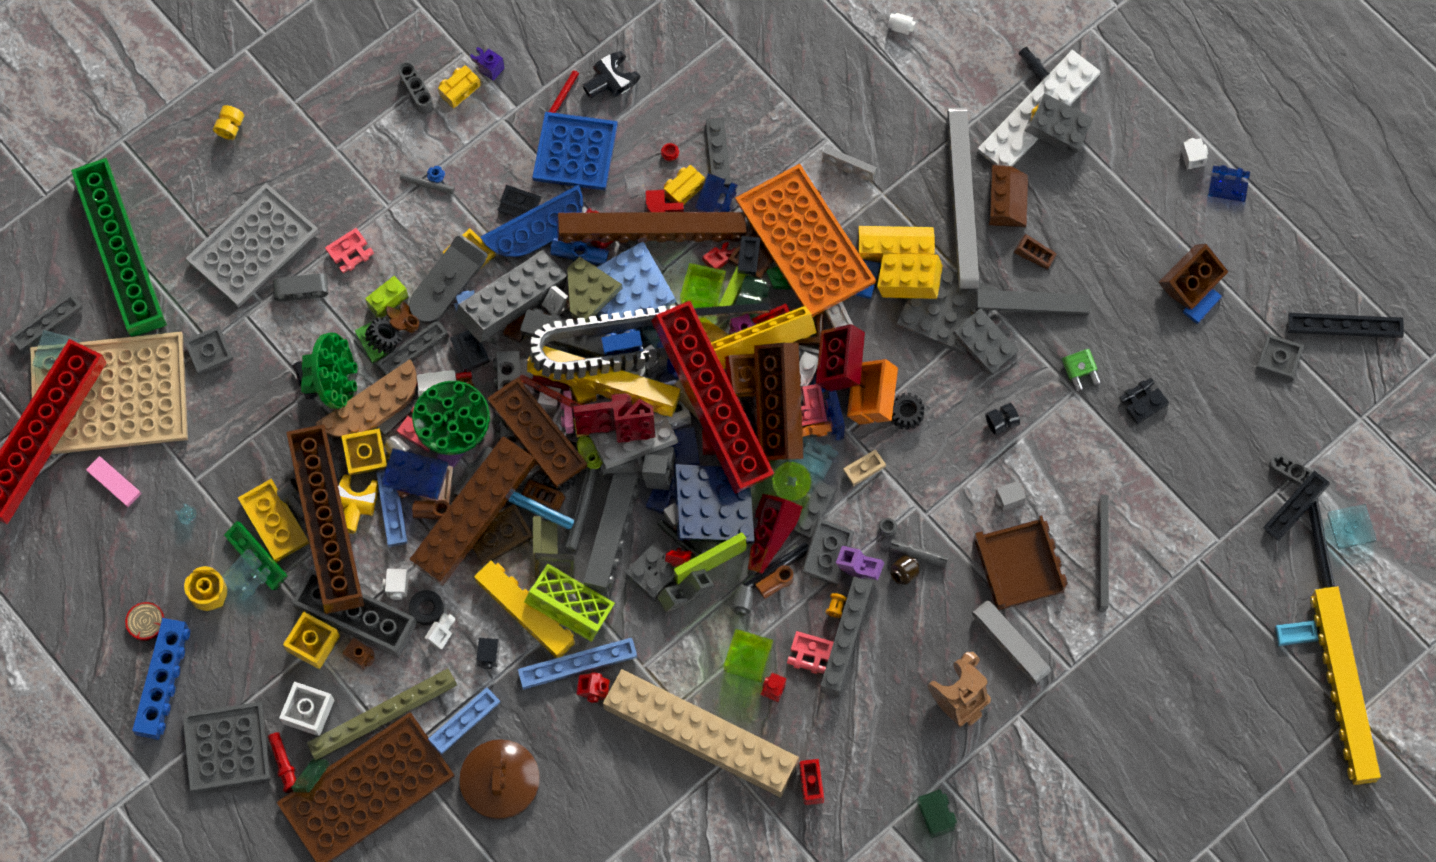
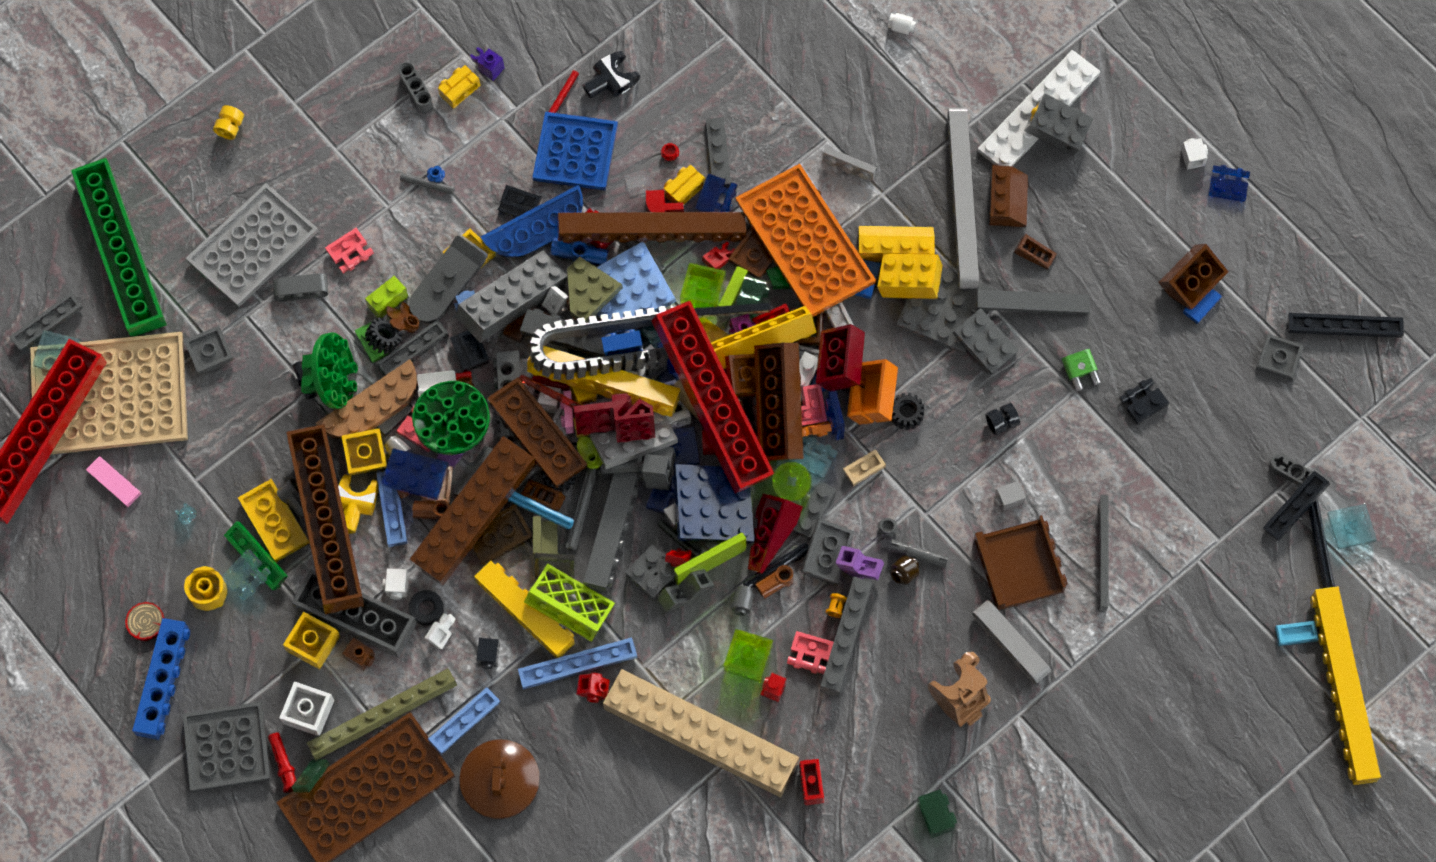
black plate [738,236,760,275] -> none
black pin [1018,46,1050,81] -> none

